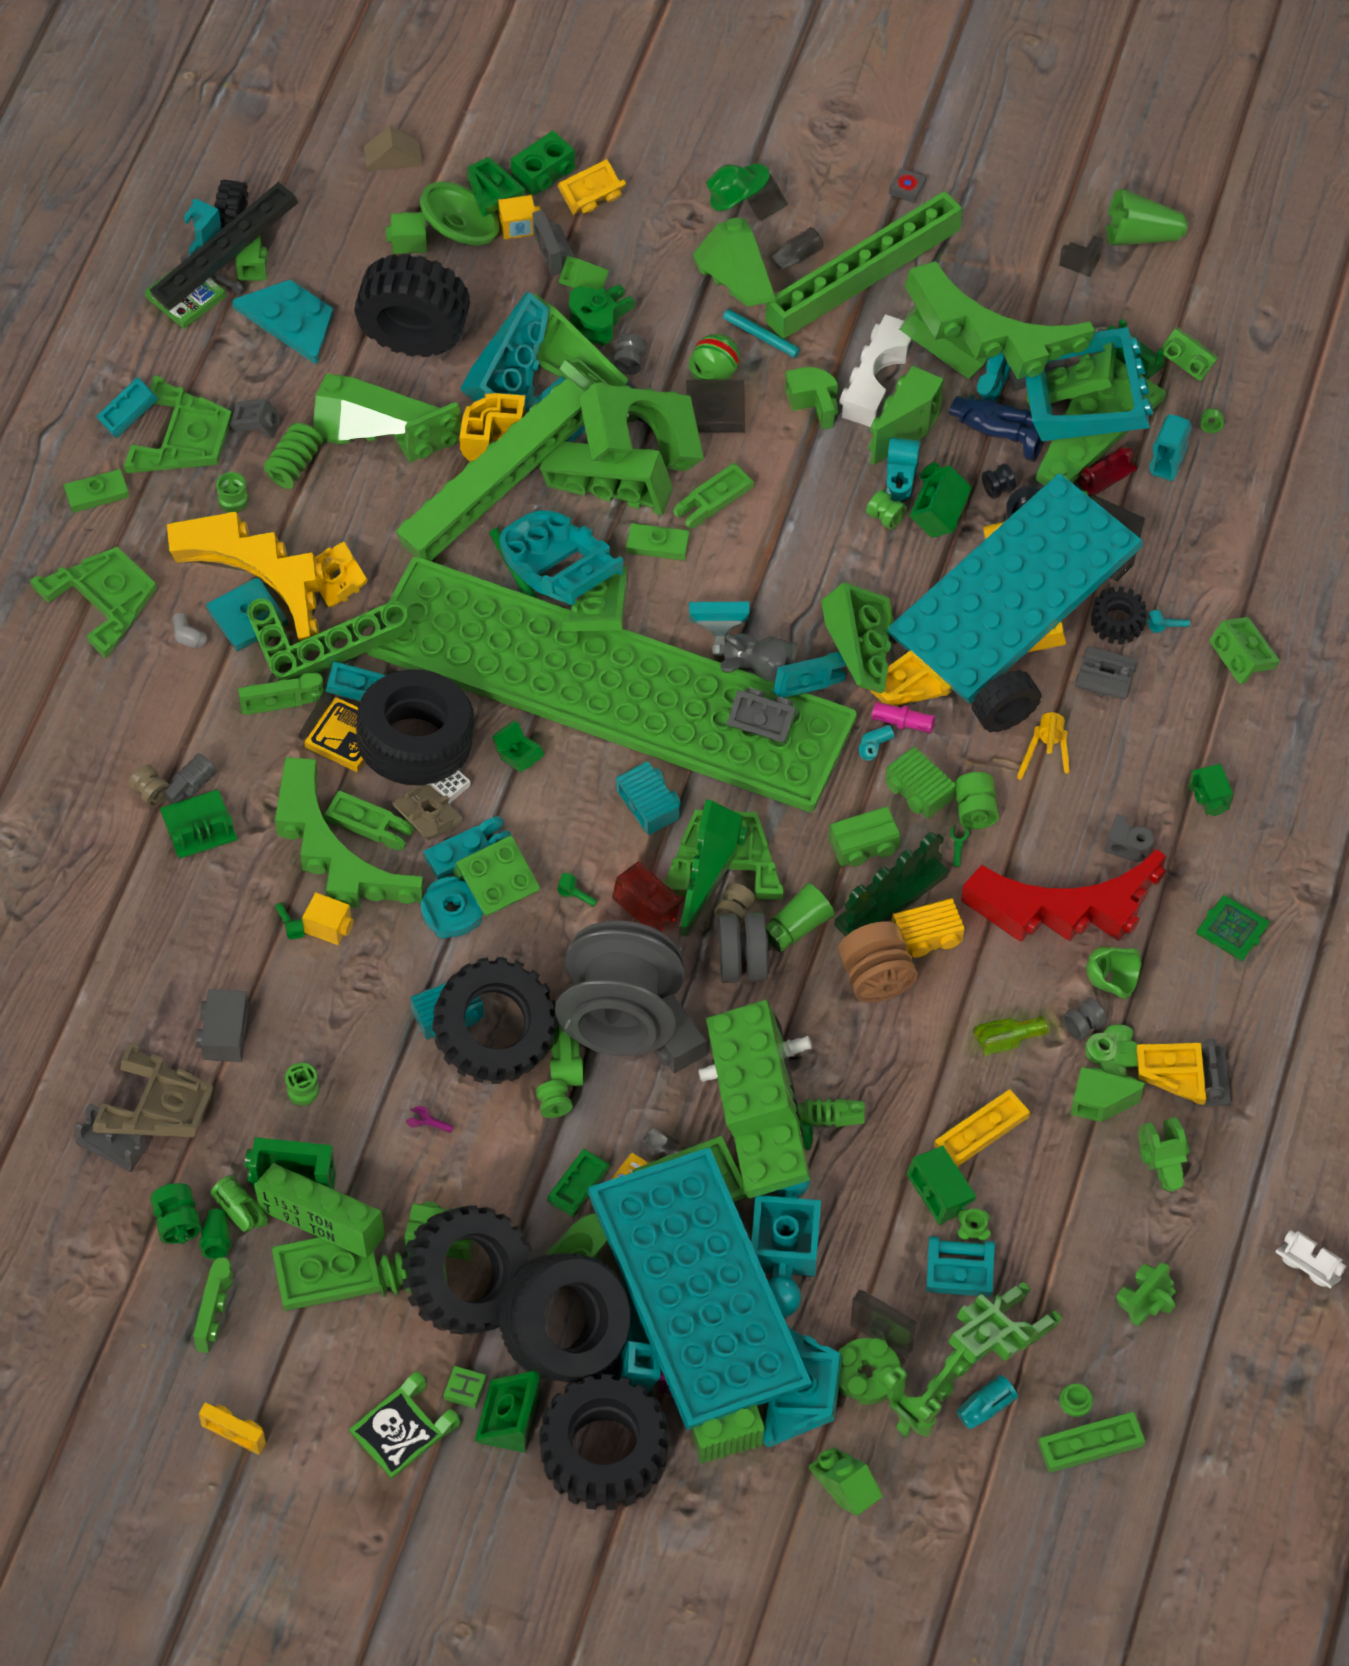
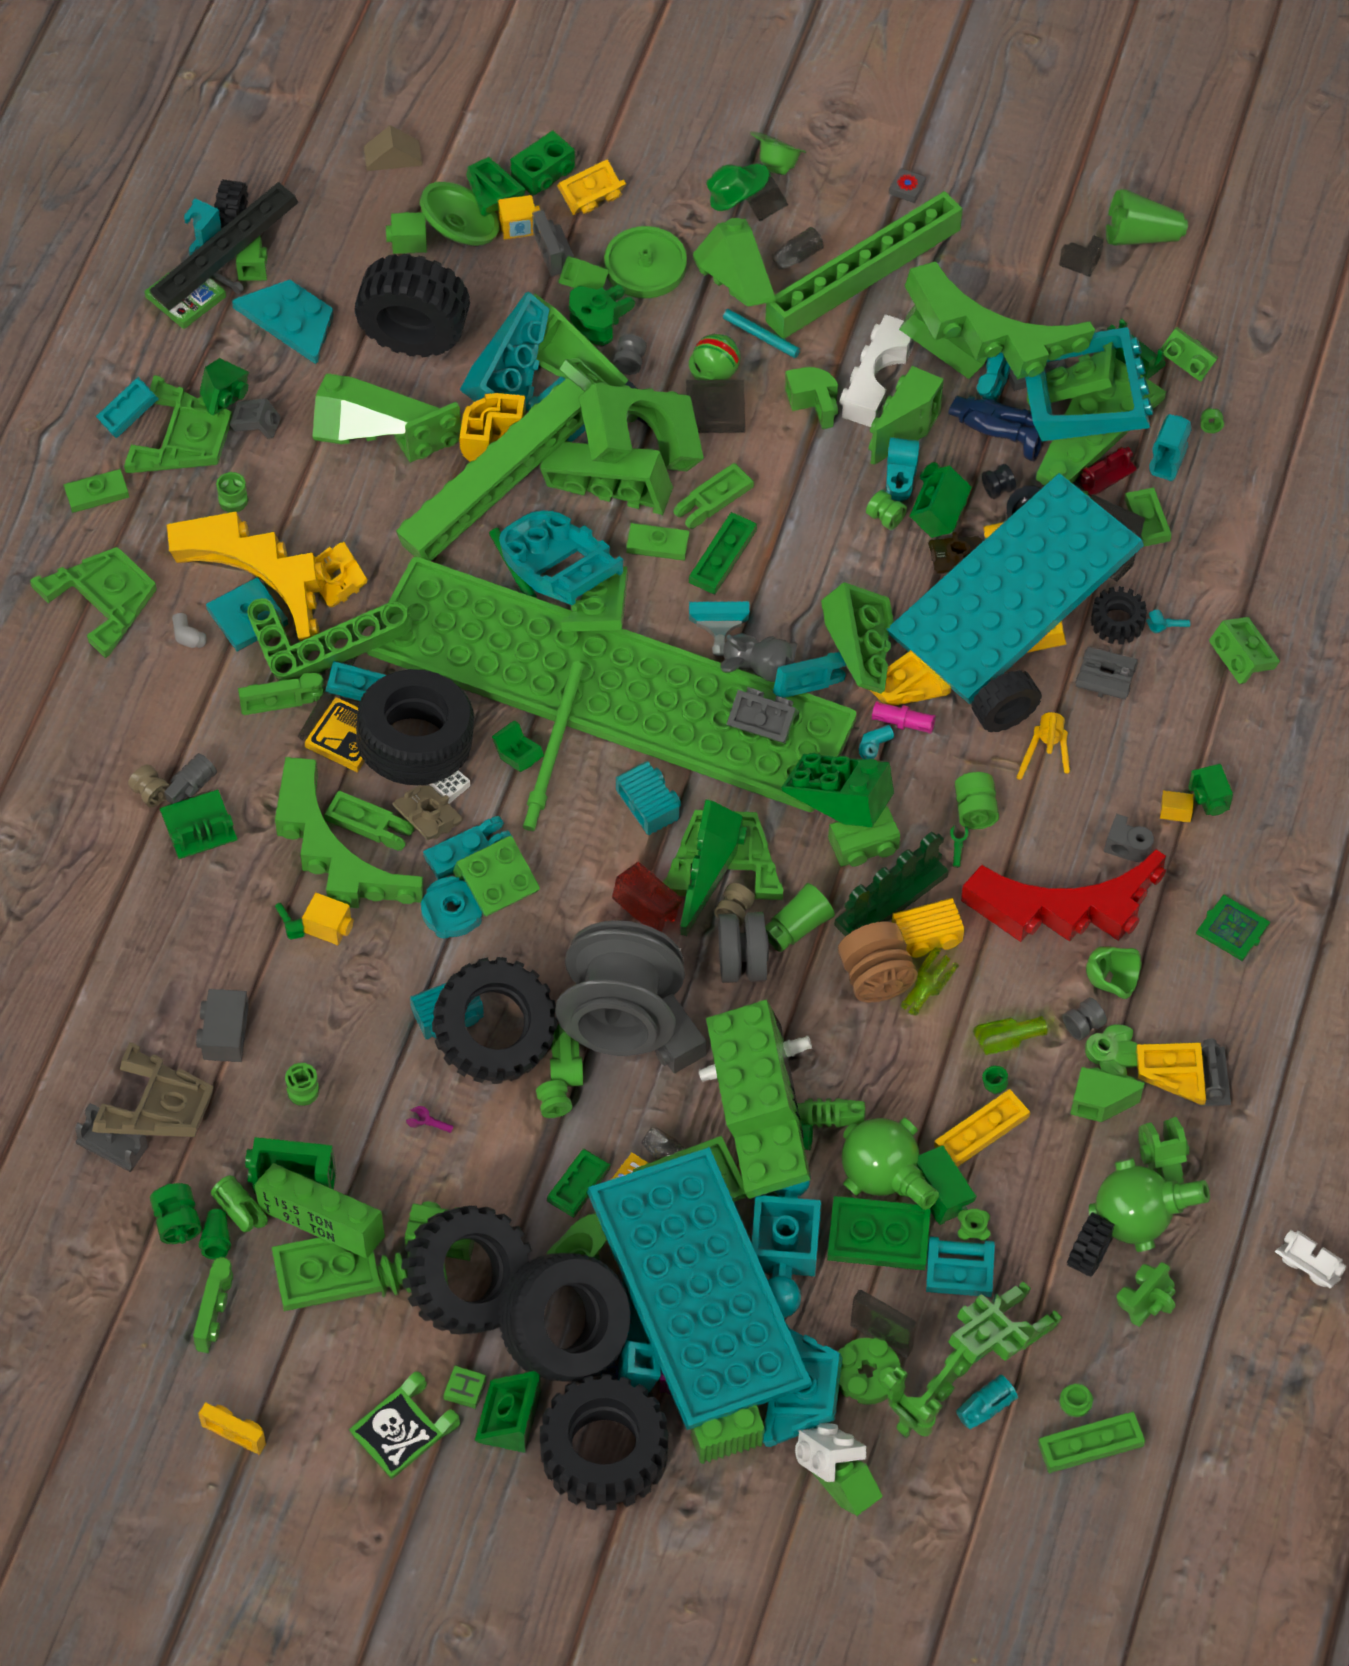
bright green piece [264,423,323,489] -> none
green hand [557,873,598,907] -> none
bright green brick [885,746,956,819] -> none
none -> green slope [199,358,249,415]
none -> bright green bar [523,662,584,831]
none -> bright green piece [604,226,687,298]
none -> green plate [689,512,757,595]
none -> bright green piece [750,131,806,175]
none -> green slope [781,753,894,827]
none -> white bracket [795,1423,866,1482]
none -> green plate [827,1196,931,1271]
none -> bright green piece [841,1117,939,1210]
none -> clear neon green arm [900,947,959,1016]
none -> dark brown piece [928,532,982,574]
none -> green hinge [982,1066,1009,1094]
none -> black tyre [1067,1212,1115,1277]
none -> bright green piece [1089,1158,1210,1252]
none -> bright green plate [1125,487,1172,547]
none -> yellow slope [1160,790,1193,823]

